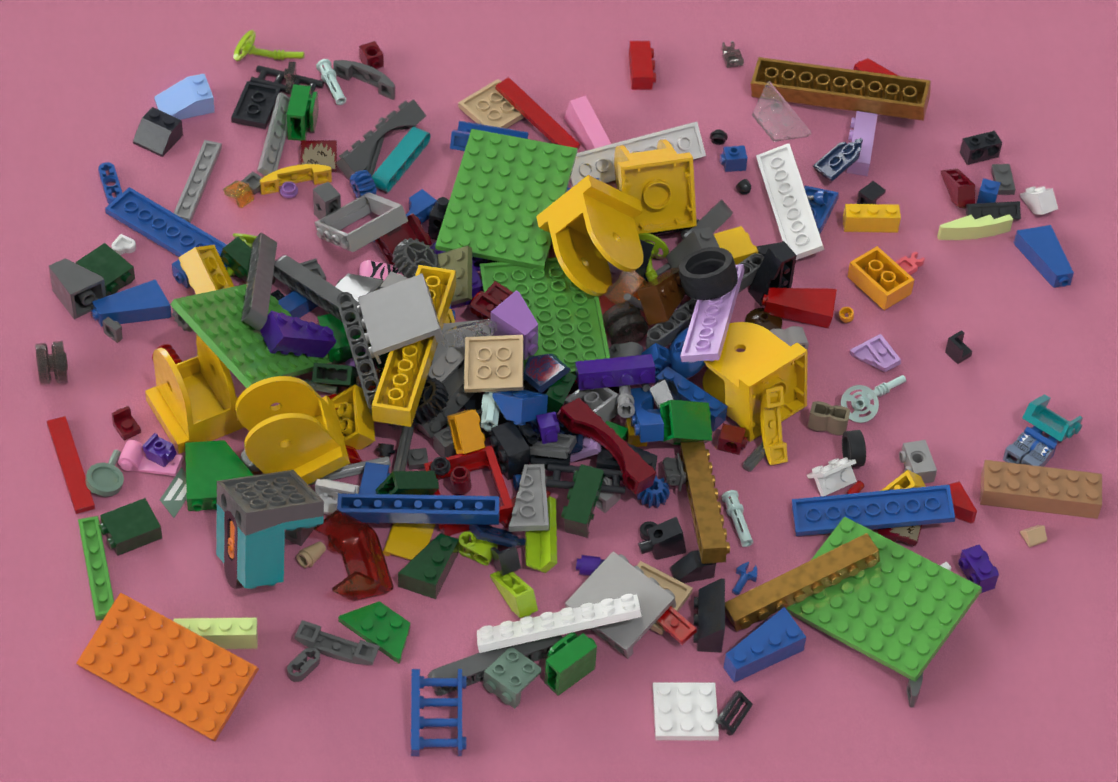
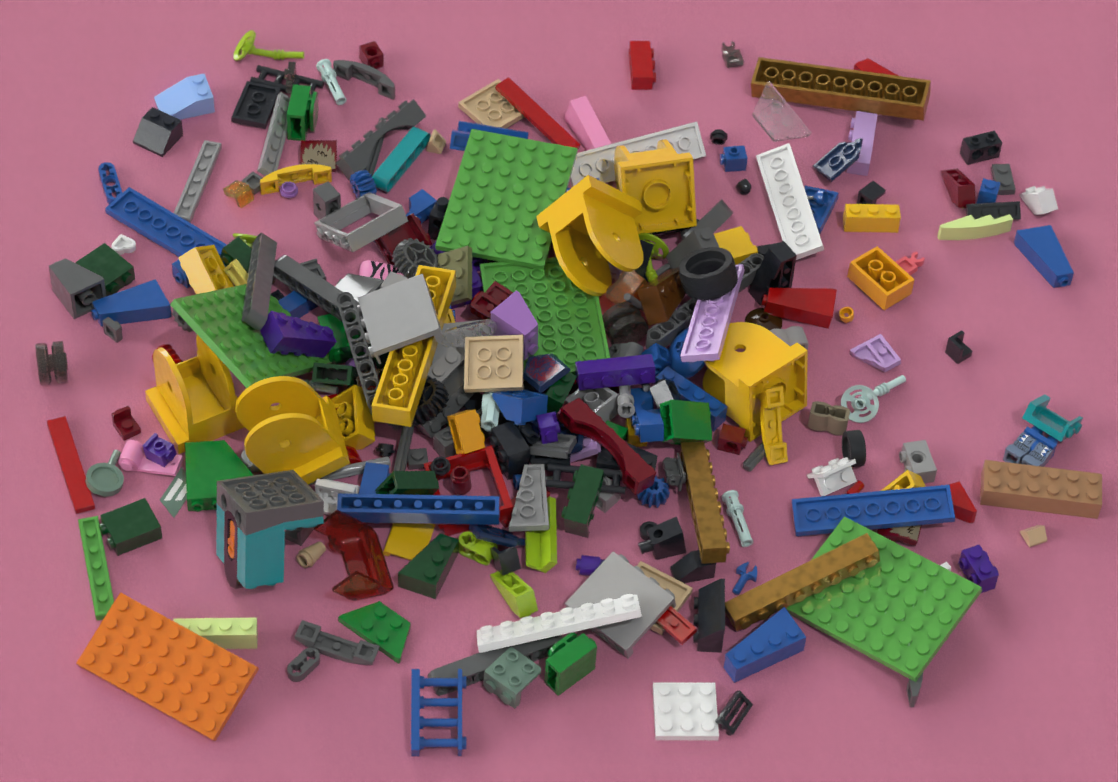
none -> light yellow tile [224,259,248,286]
none -> tan slope [426,129,446,154]

